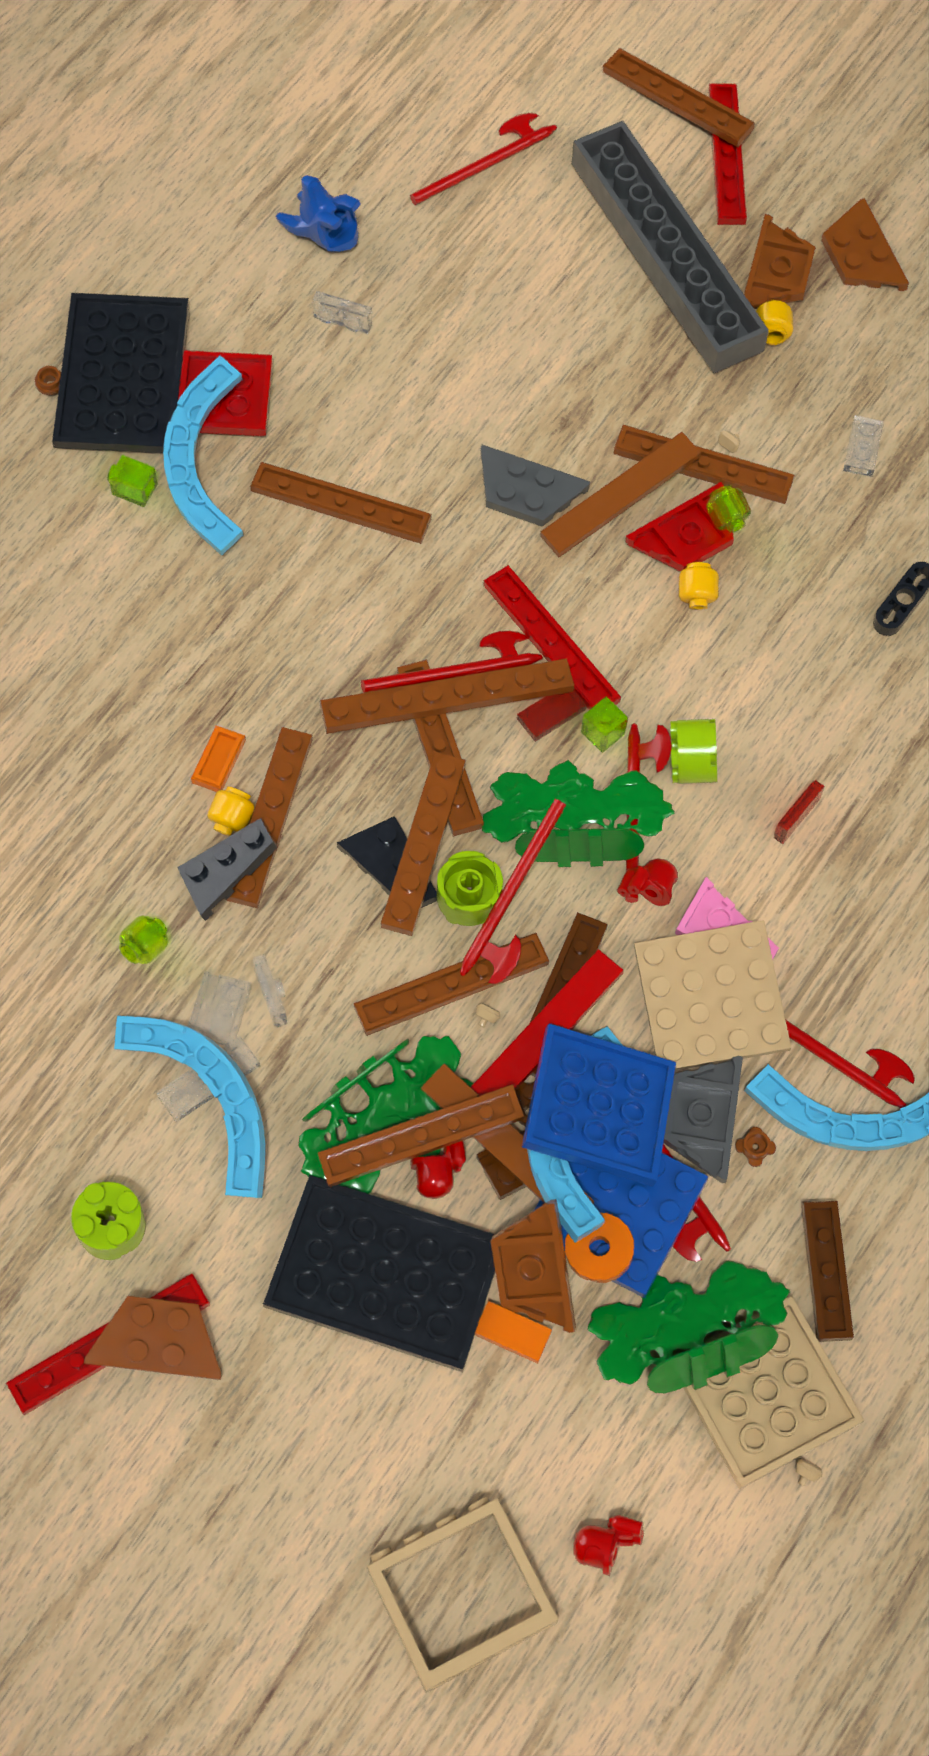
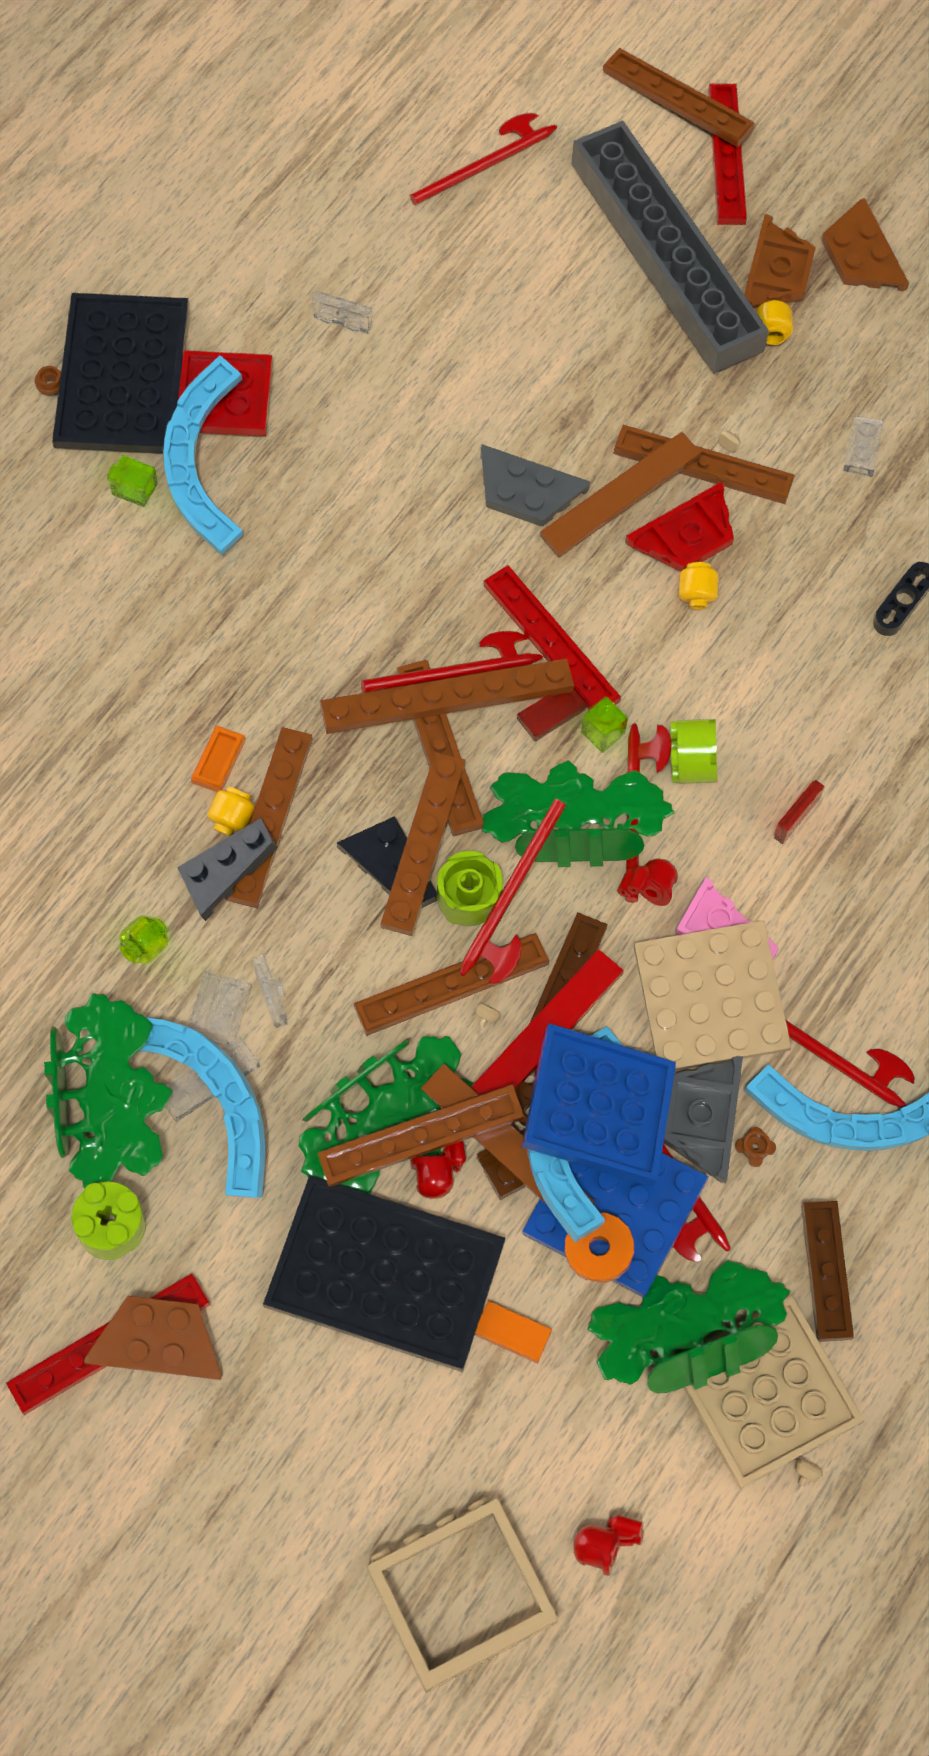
dark orange tile [250,462,432,544] -> none
blue piece [276,175,361,252] -> none
dark orange wing [491,1199,576,1333] -> none
clear neon green head [706,485,751,533] -> none
none -> green plant [44,993,173,1189]

